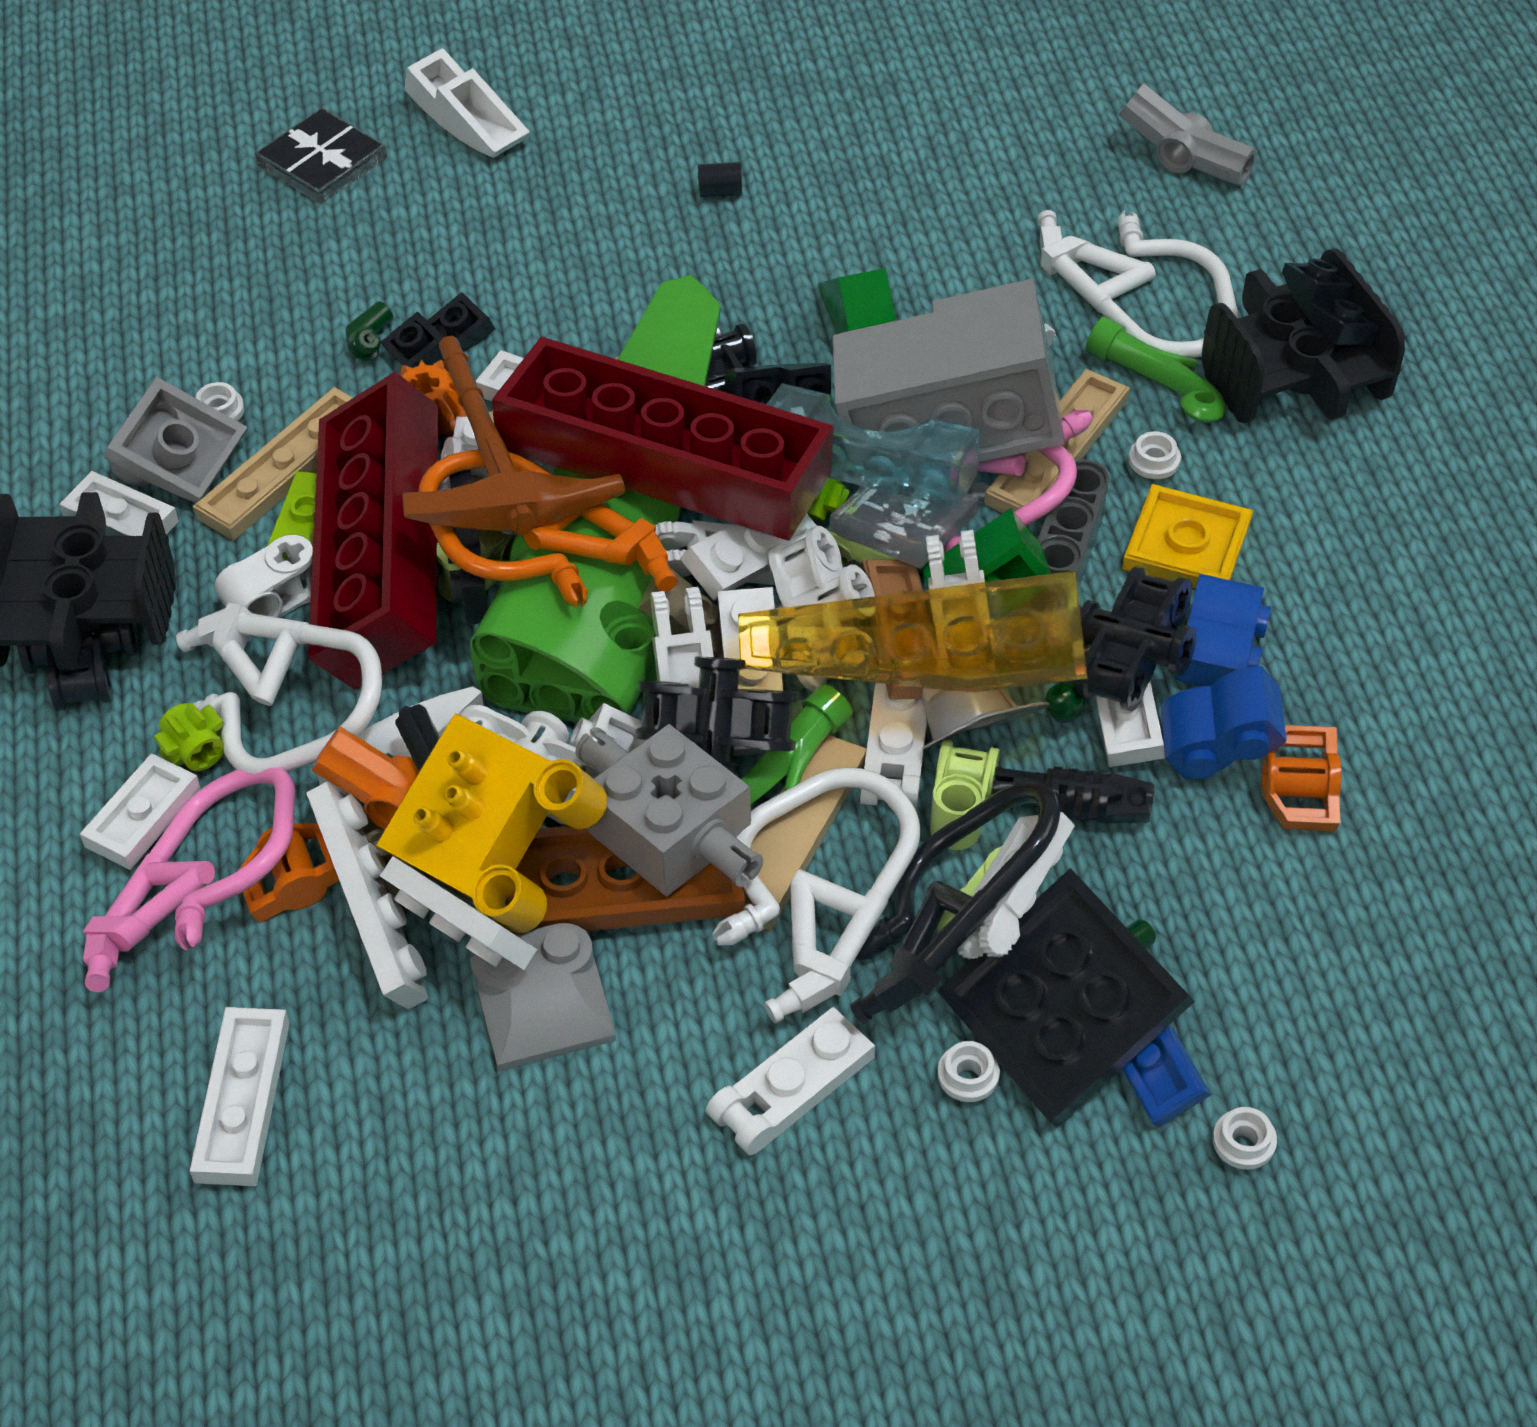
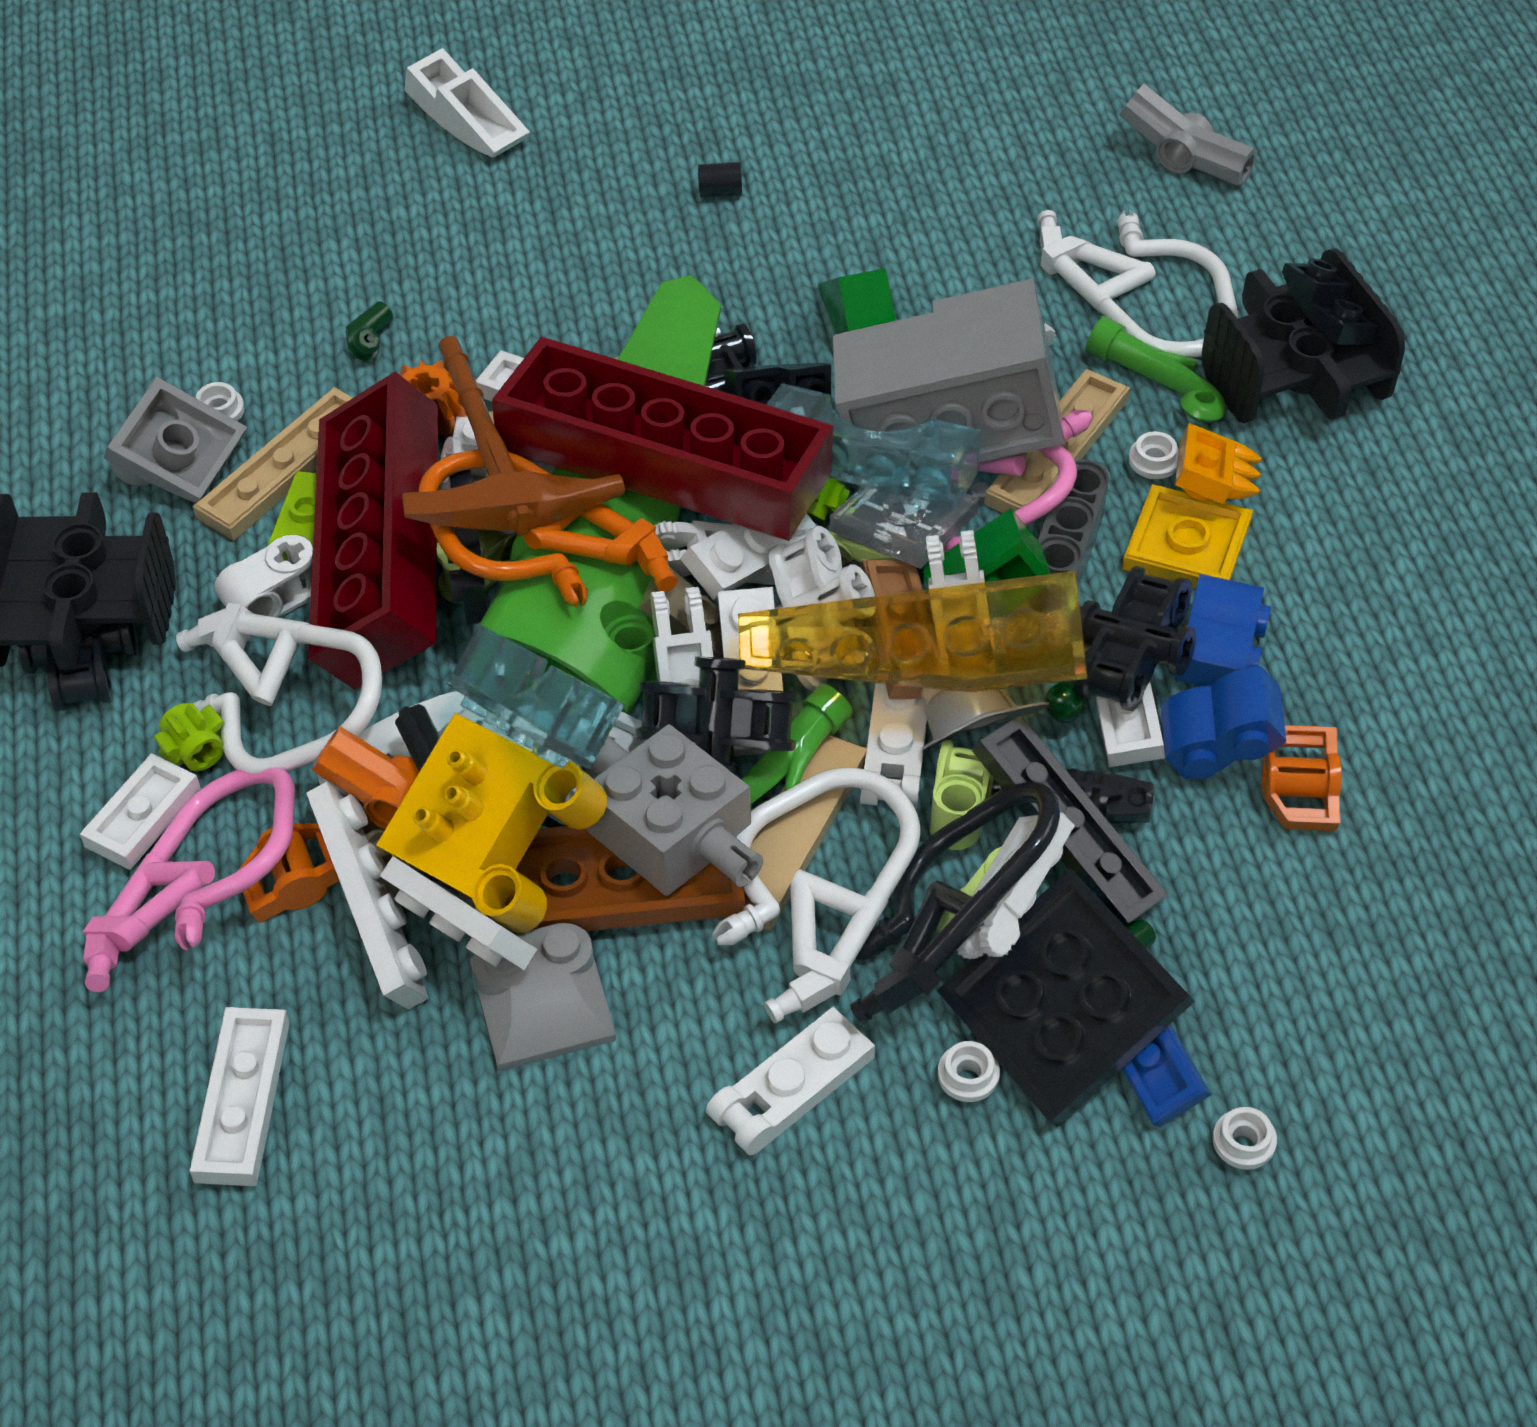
white plate [59,471,179,536] -> none
tile [255,107,387,204] -> none
black slope [381,292,495,368] -> none
none -> clear light blue arch [447,624,625,769]
none -> black plate [972,715,1168,927]
none -> light orange plate [1175,423,1262,504]

